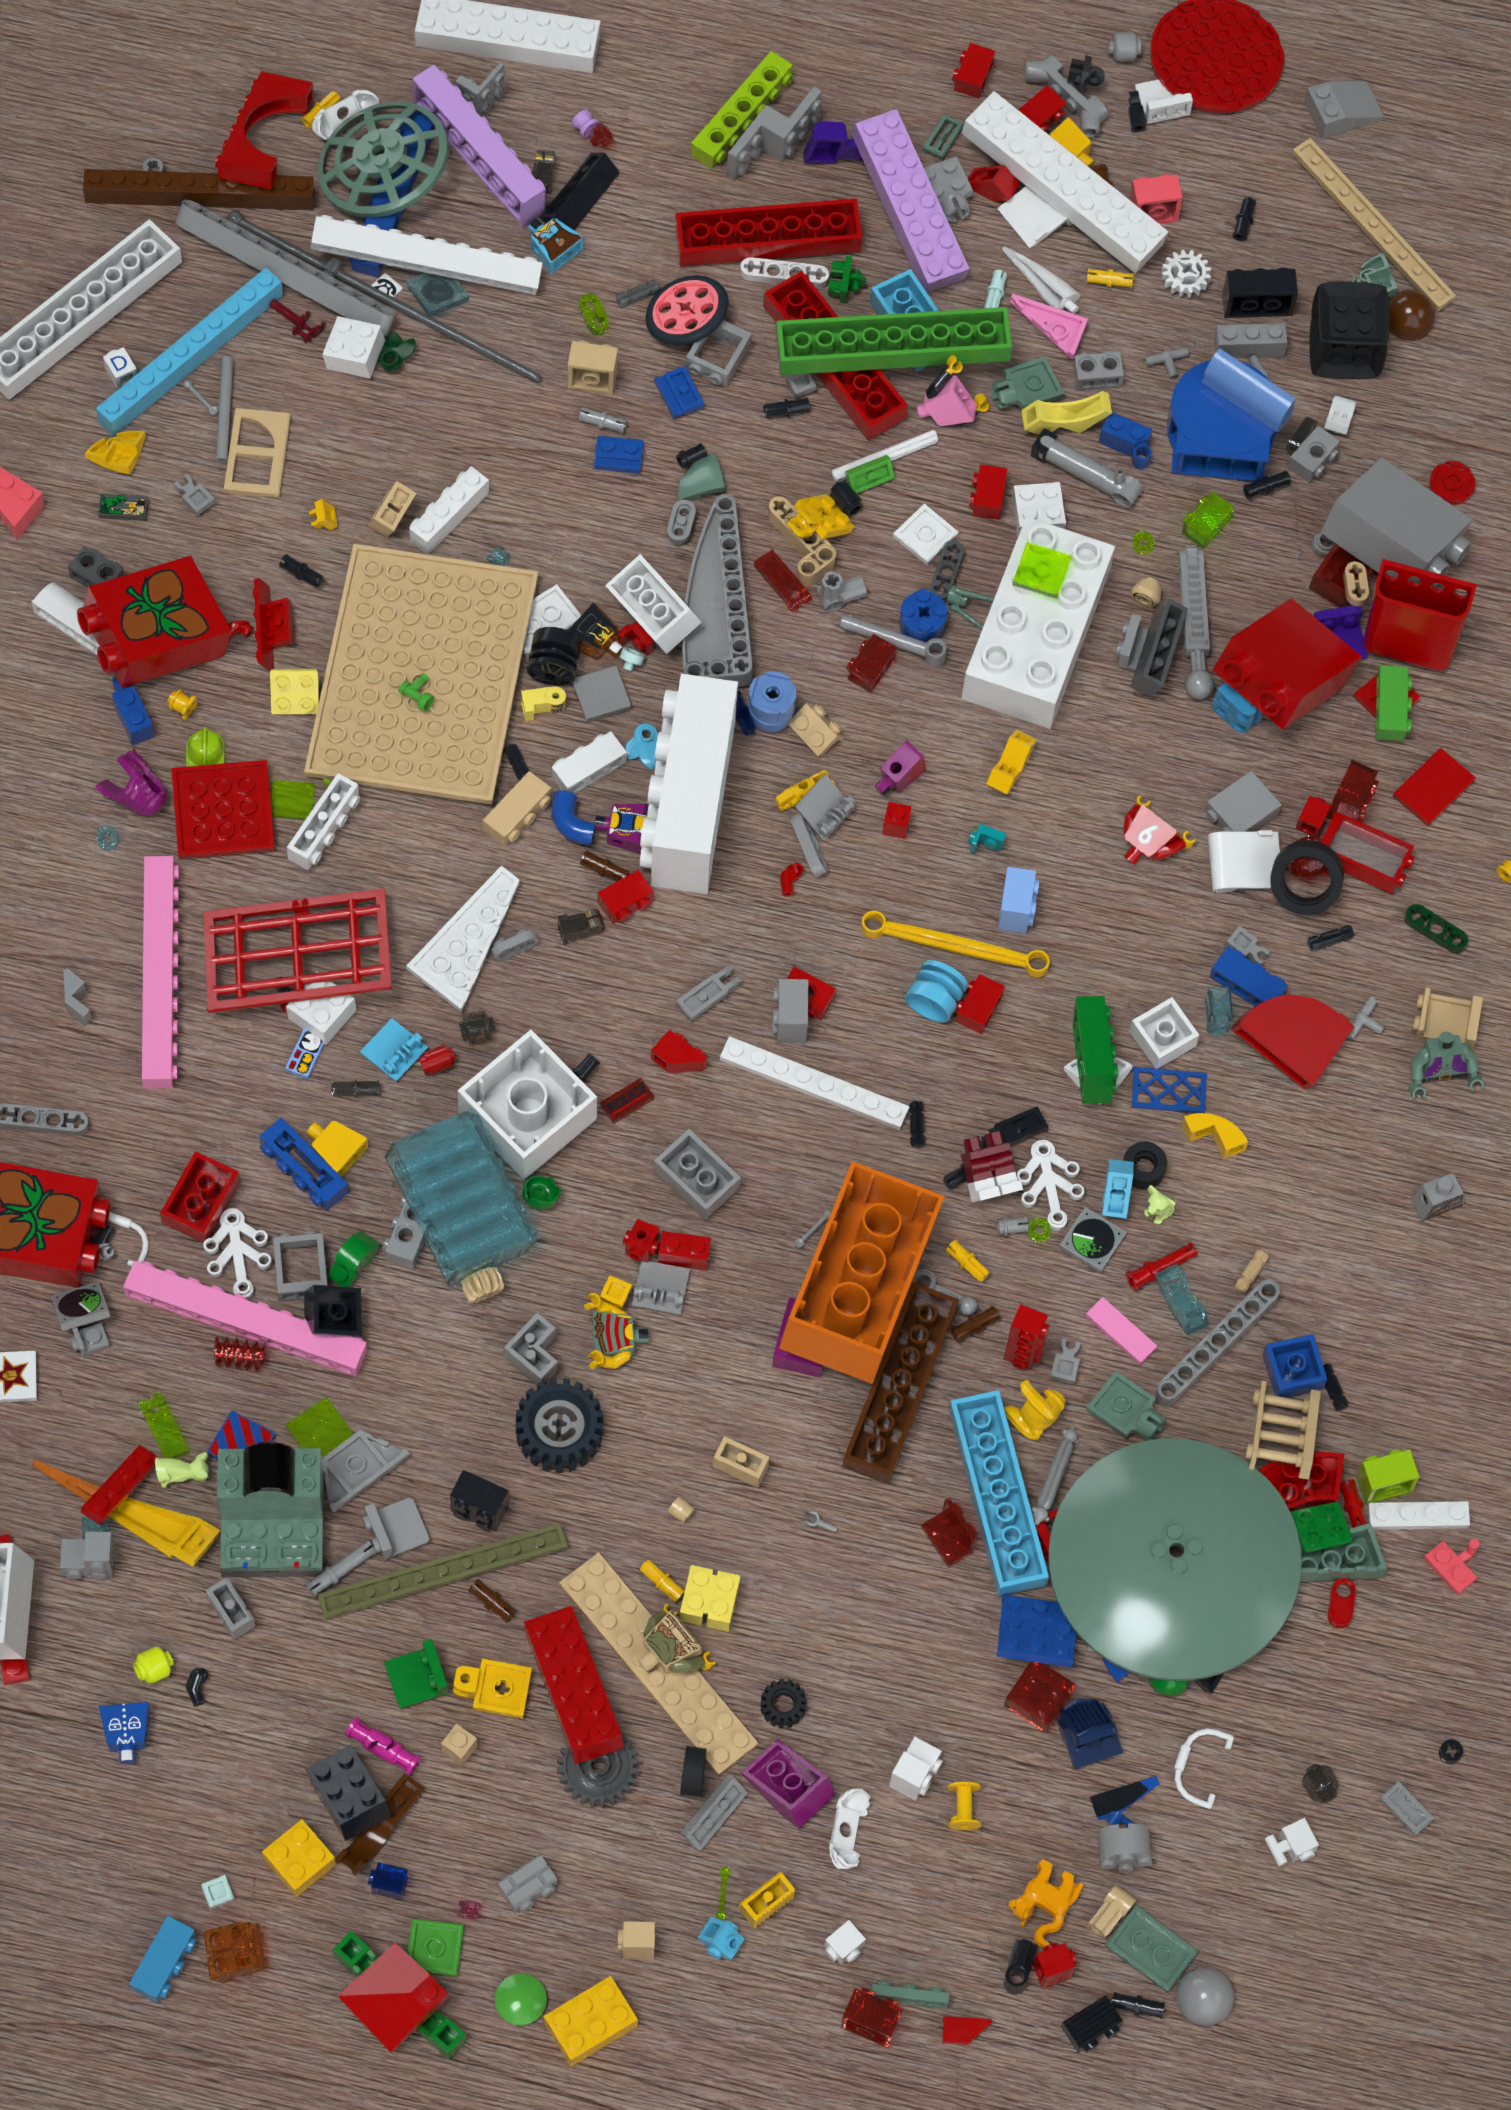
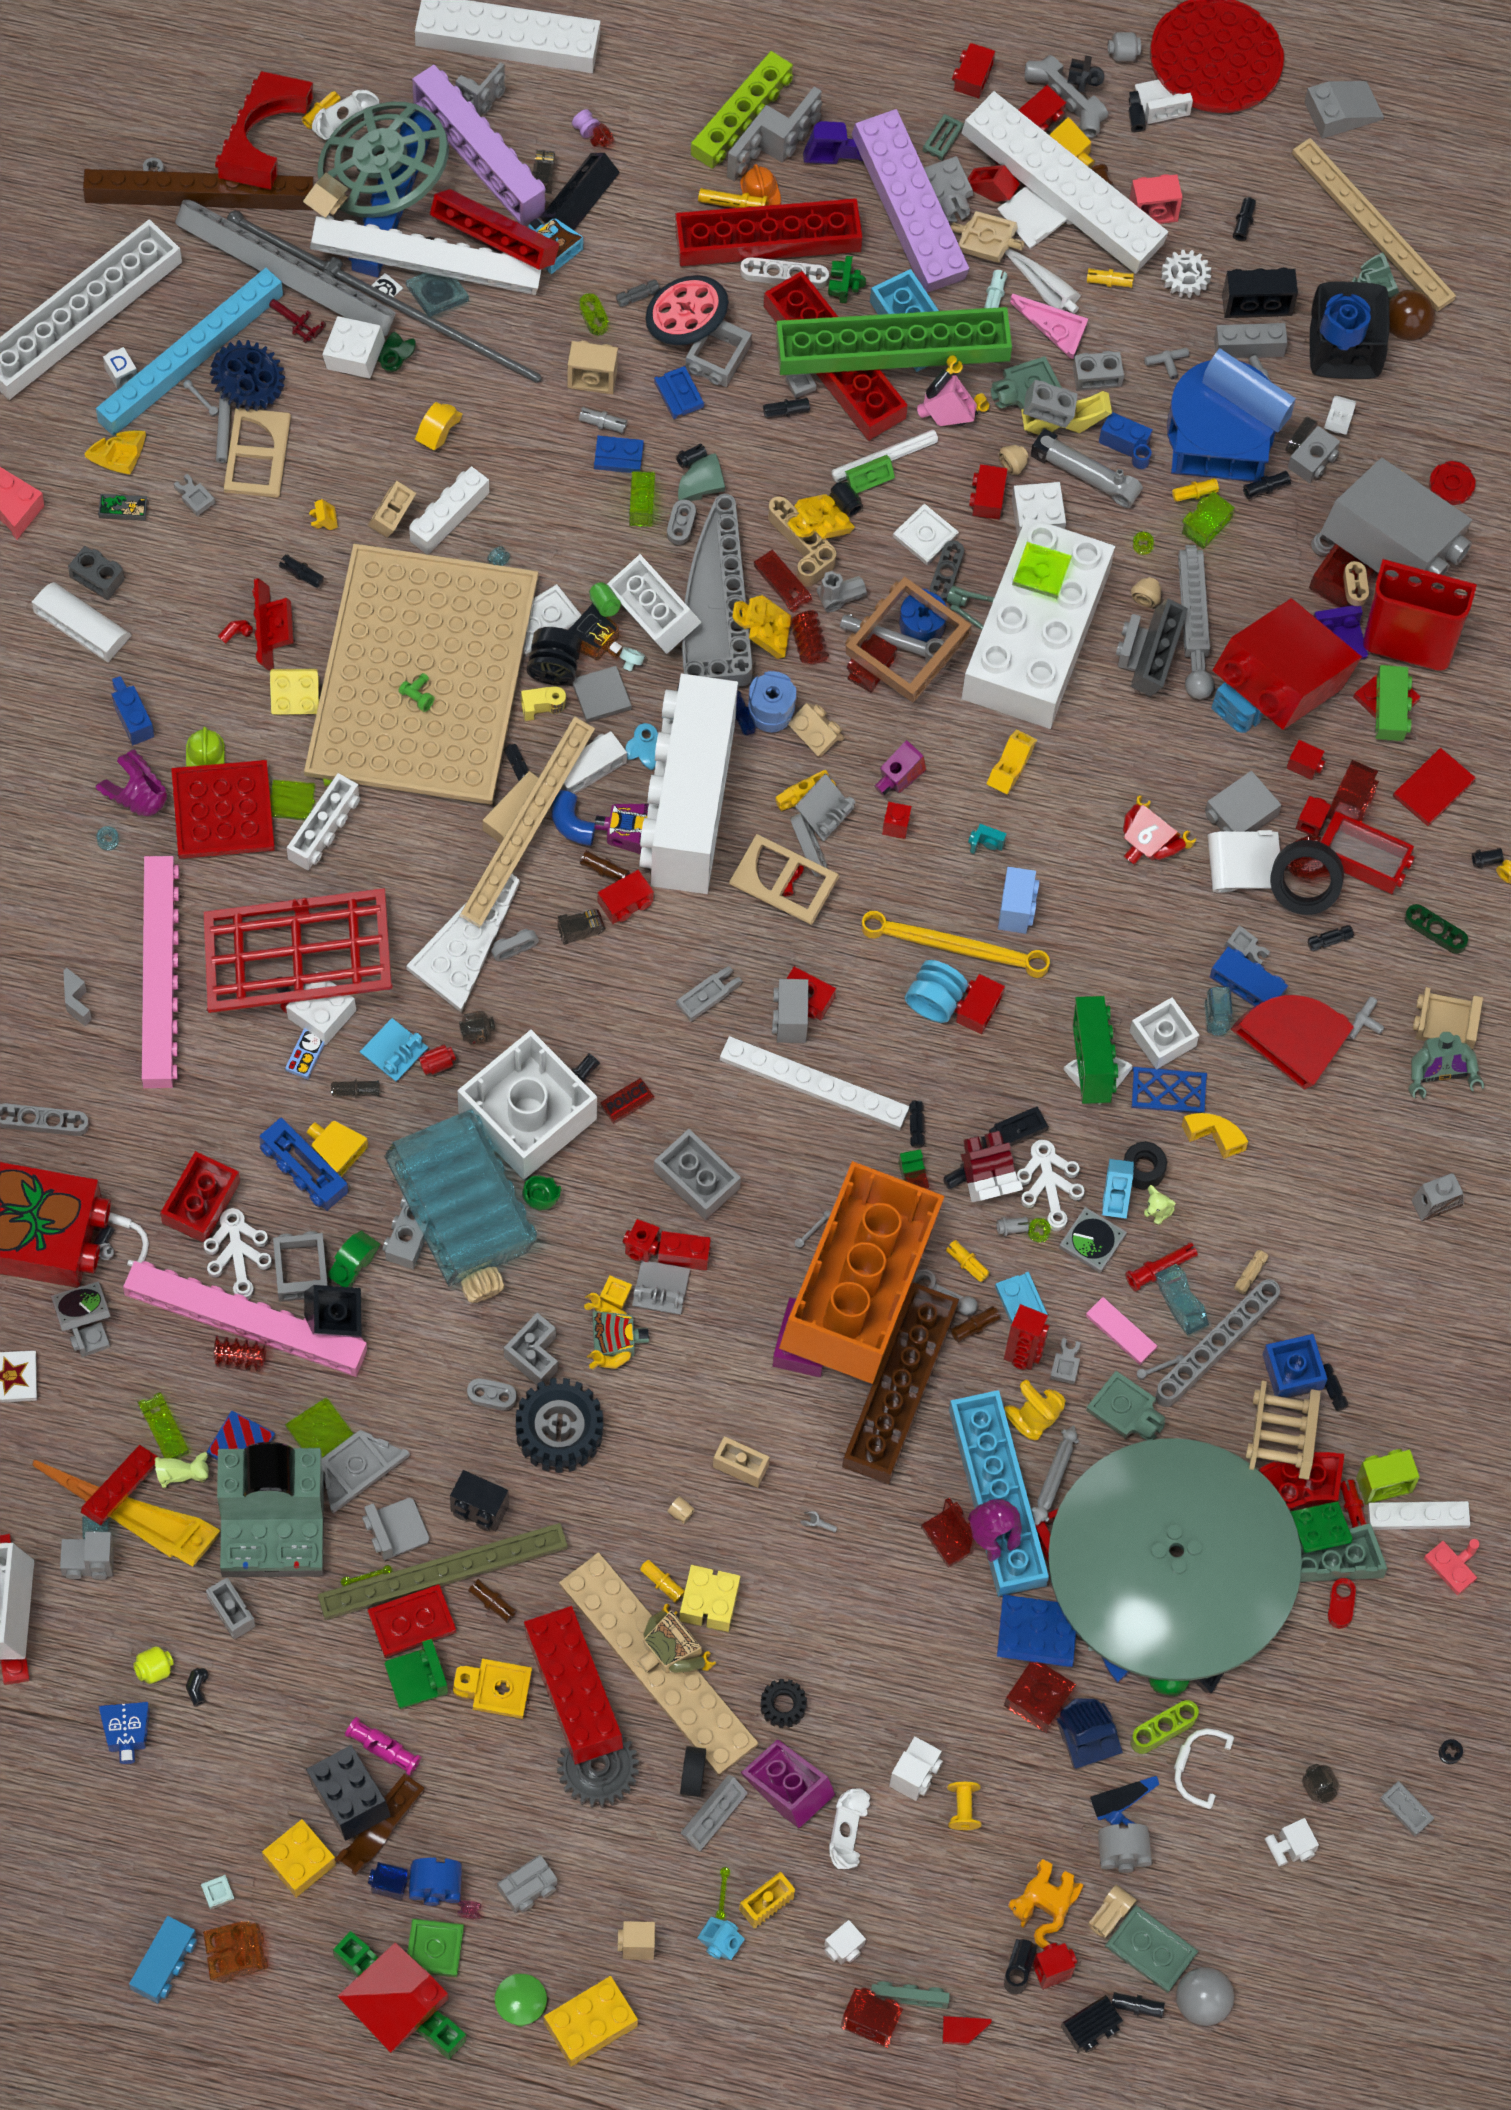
red brick [77,555,232,688] -> none
yellow brick [167,689,198,721] -> none
light grey pin [305,1540,376,1597] -> none
tan brick [441,1724,477,1766] -> none
red bracket [618,621,654,656] -> none
red slope [651,1029,707,1074] -> none
none -> dark blue gear [210,340,285,411]
none -> tan brick [303,173,348,218]
none -> clear neon green hinge [341,1565,392,1587]
none -> red plate [367,1584,456,1658]
none -> blue brick [409,1858,462,1906]
none -> yellow brick [415,402,463,450]
none -> red brick [430,189,560,270]
none -> tan plate [459,716,595,928]
none -> light grey plate [467,1378,516,1411]
none -> bright green brick [589,582,621,617]
none -> clear neon green brick [629,471,655,527]
none -> yellow pin [698,188,768,208]
none -> tan window [729,834,839,925]
none -> yellow plate [732,595,791,659]
none -> orange piece [740,164,781,205]
none -> clear red piece [790,610,829,664]
none -> medium nougat window [845,576,972,703]
none -> leg [898,1149,930,1190]
none -> tan plate [951,211,1024,263]
none -> magenta hair [968,1499,1022,1562]
none -> medium azure plate [995,1271,1048,1324]
none -> tan cone [999,445,1029,475]
none -> light grey brick [1023,380,1078,428]
none -> lime beam [1130,1700,1199,1754]
none -> light grey hinge [1137,1354,1185,1380]
none -> yellow axle [1172,478,1219,501]
none -> red brick [1286,740,1326,780]
none -> blue brick [1320,294,1371,350]
none -> black pin [1472,848,1504,868]

